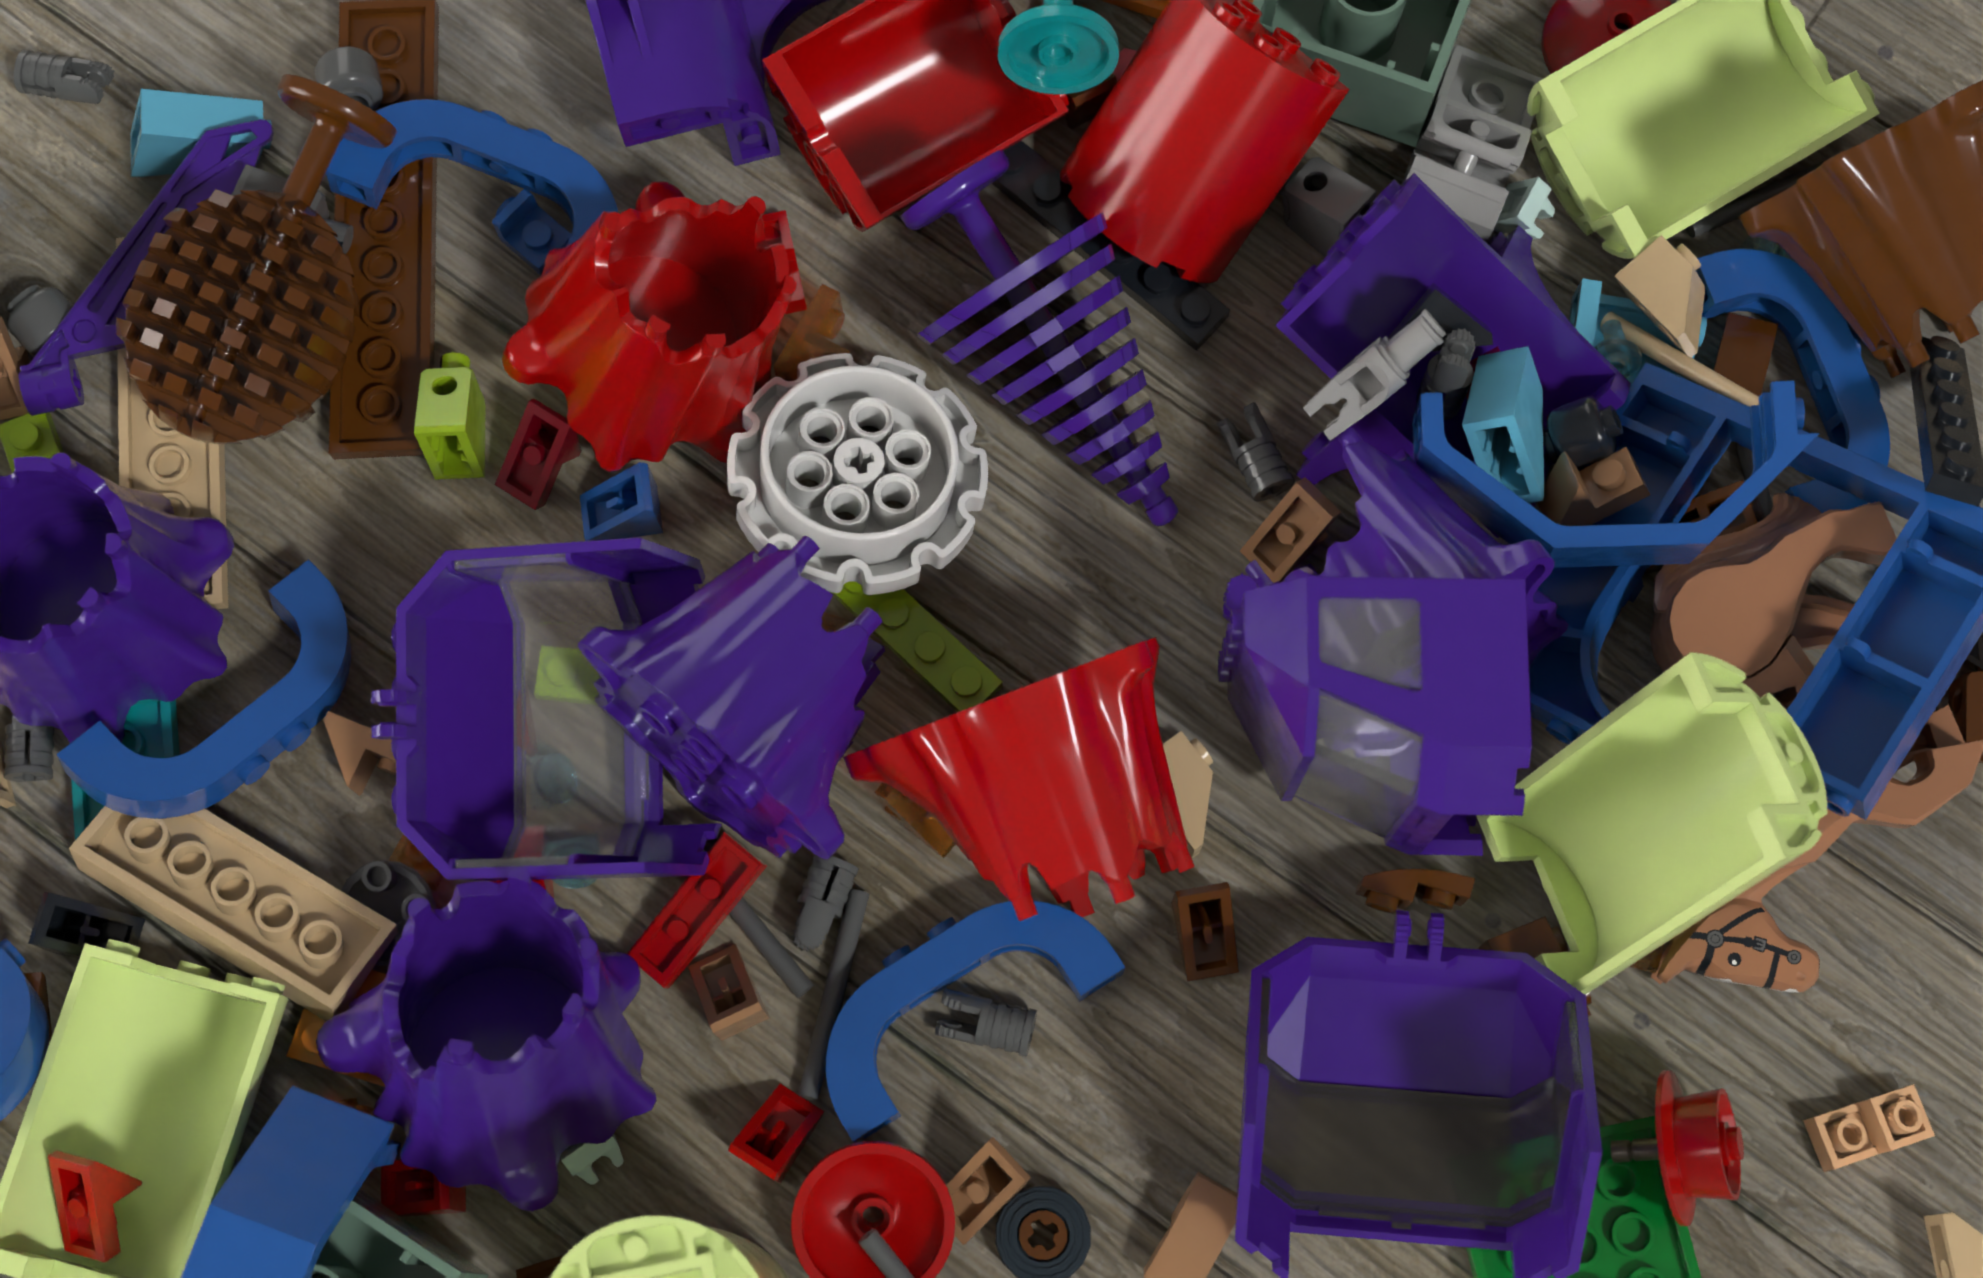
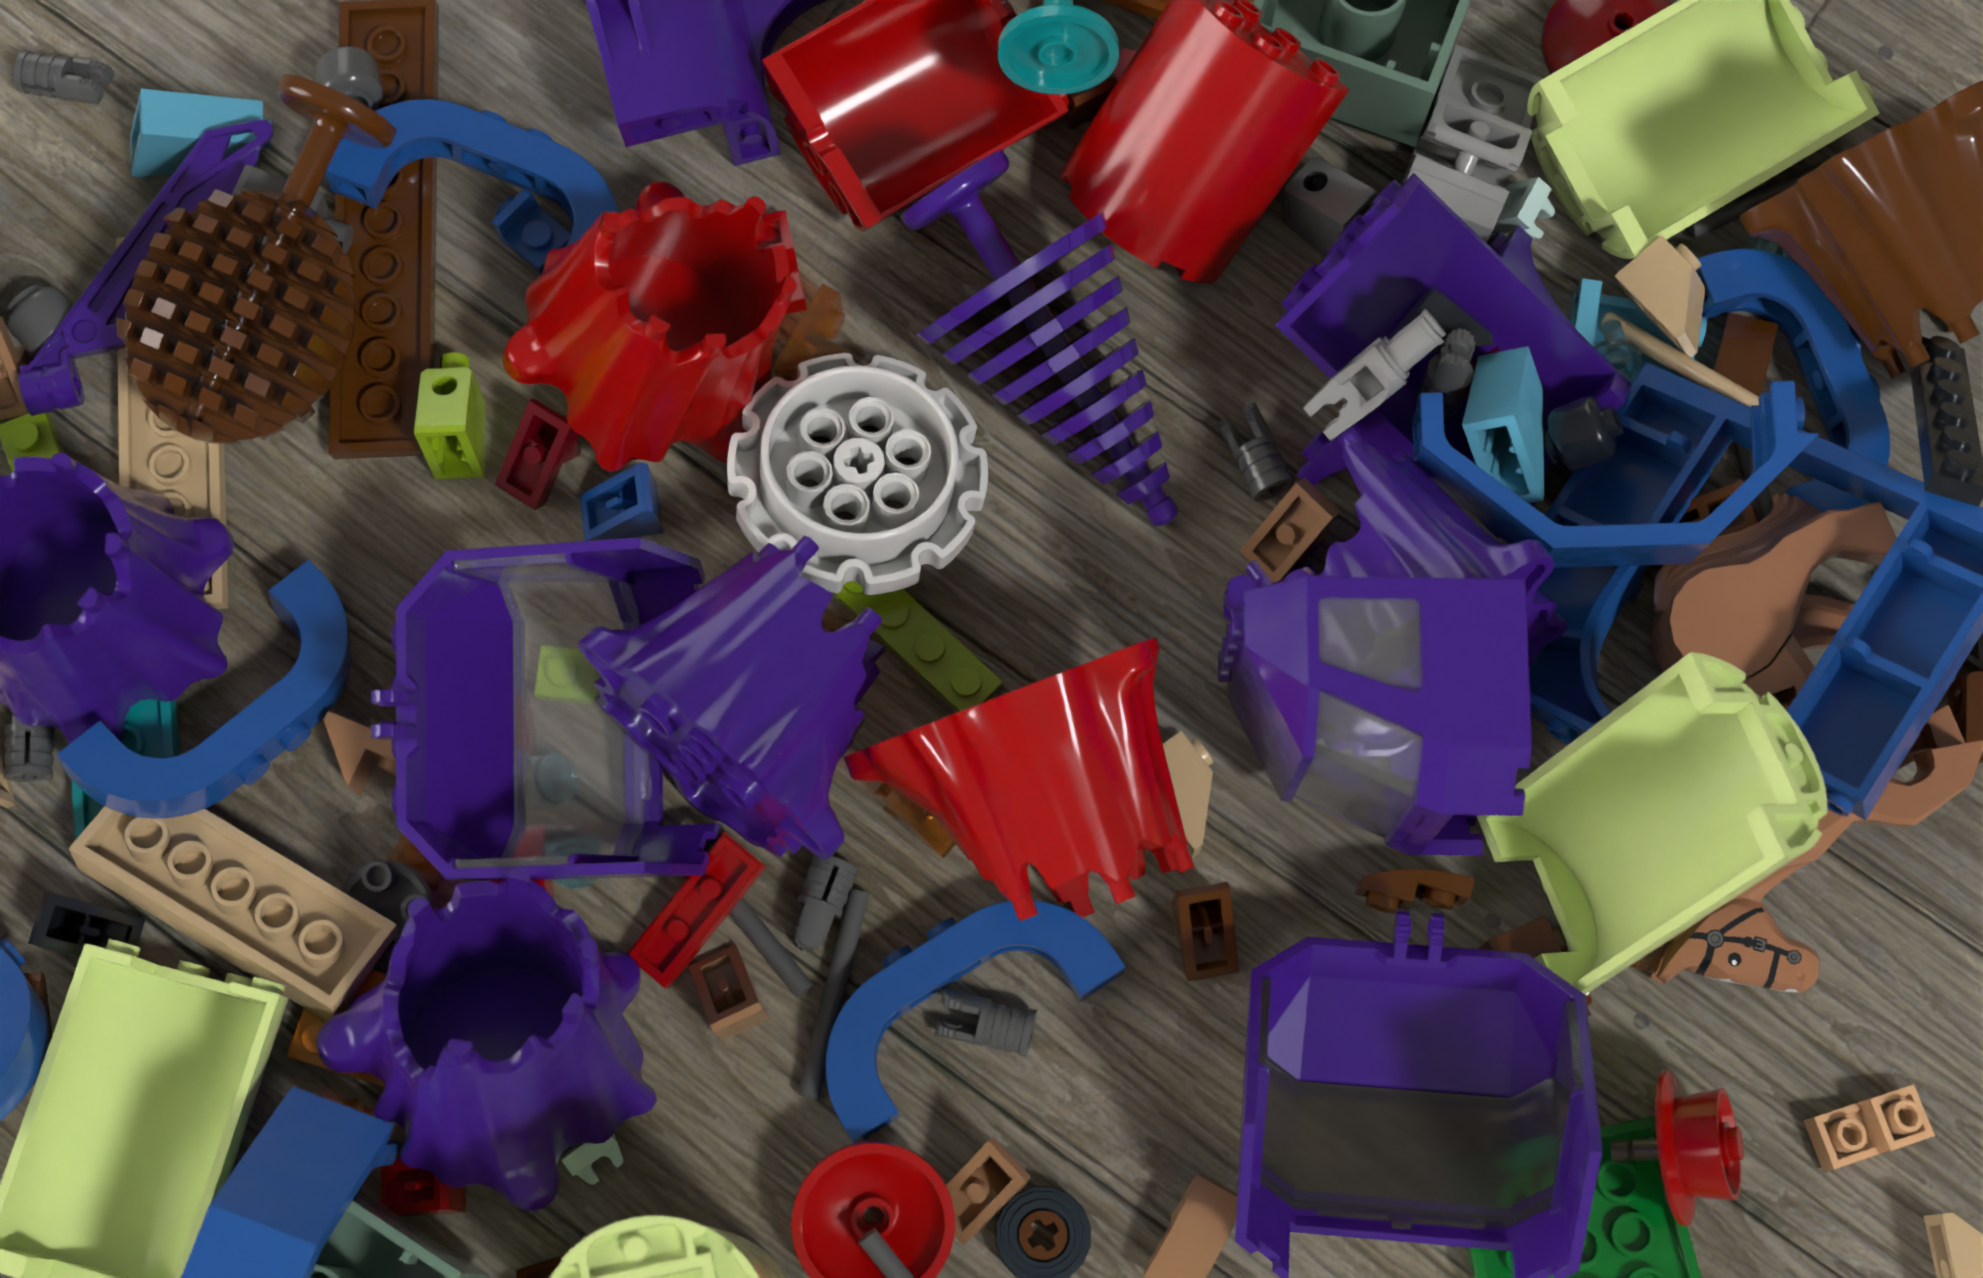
red slope [48,1150,142,1263] -> none
red slope [727,1084,824,1184] -> none
black plate [991,140,1230,351] -> none
medium nougat slope [1537,447,1650,526] -> none

